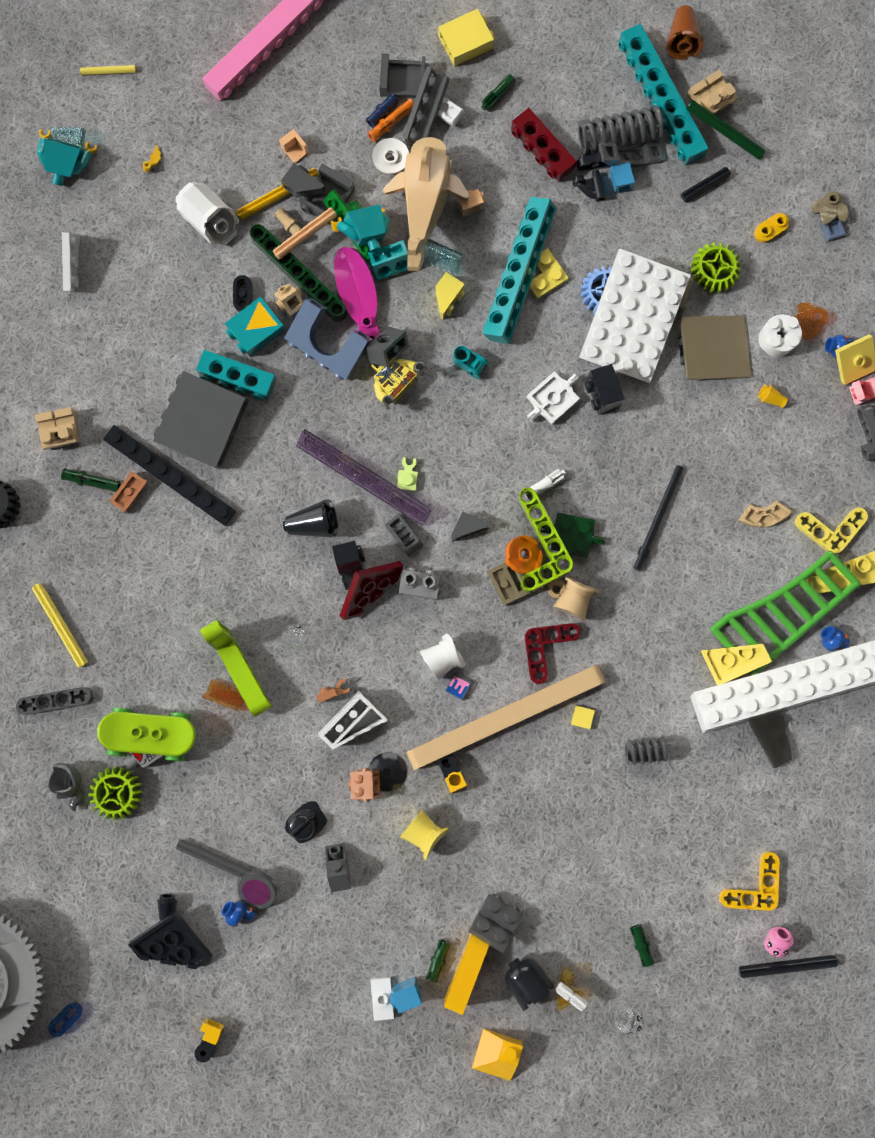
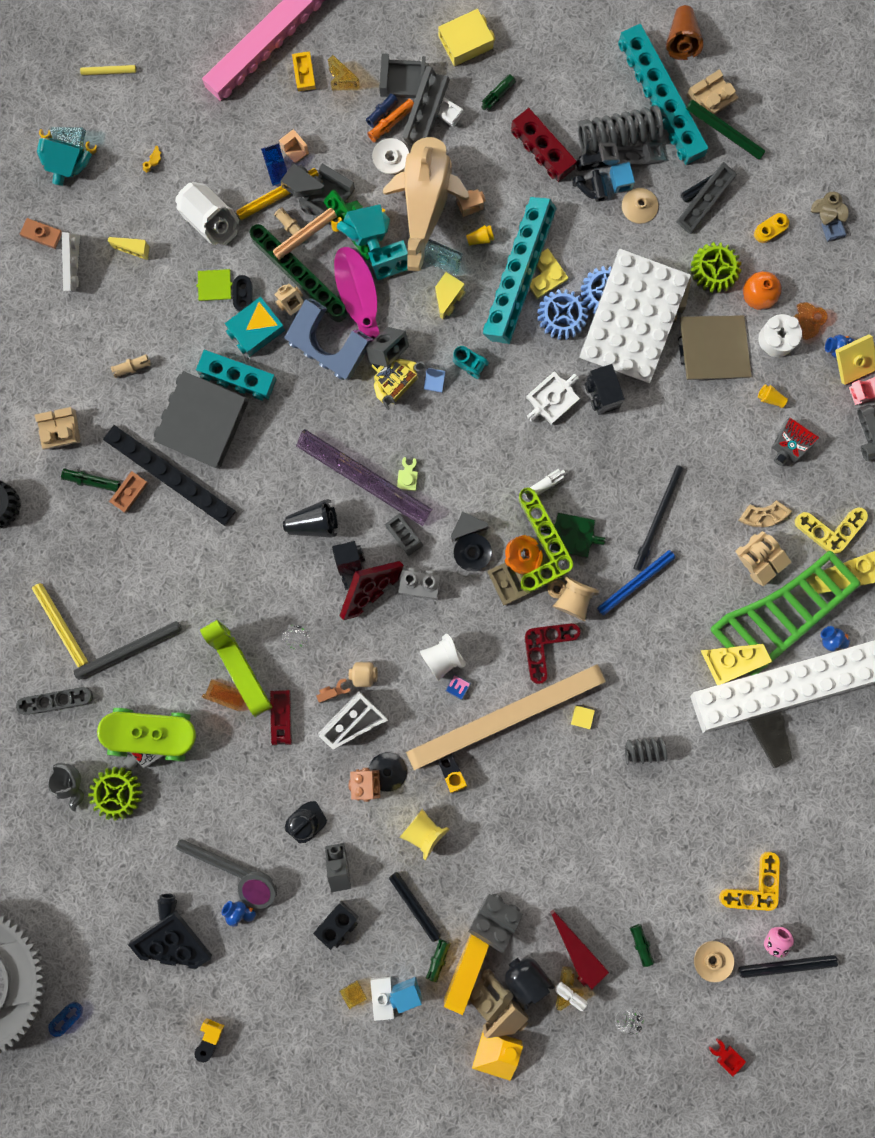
none -> nougat plate [20,218,62,249]
none -> dark grey axle [73,621,181,680]
none -> light yellow slope [108,237,149,260]
none -> tan pin [111,354,151,378]
none -> lime piece [196,269,233,301]
none -> clear blue slope [261,143,287,186]
none -> dark red plate [270,690,292,745]
none -> yellow plate [292,51,316,92]
none -> black brick [313,901,359,950]
none -> clear yellow slope [328,55,360,91]
none -> clear yellow plate [339,980,367,1009]
none -> tan head [349,662,378,687]
none -> black axle [389,872,441,942]
none -> light blue slope [424,368,445,393]
none -> black dish [453,533,492,572]
none -> yellow cone [466,225,495,246]
none -> dark tan plate [469,969,513,1024]
none -> tan slope [483,999,529,1039]
none -> light blue gear [537,289,588,340]
none -> dark red slope [550,909,609,989]
none -> blue axle [597,550,675,615]
none -> tan dish [622,188,659,224]
none -> dark grey tile [676,162,737,234]
none -> tan dish [694,941,734,982]
none -> red plate [708,1038,746,1077]
none -> tan hips [736,531,791,586]
none -> orange cylinder [743,271,782,310]
none -> torso [772,417,819,466]

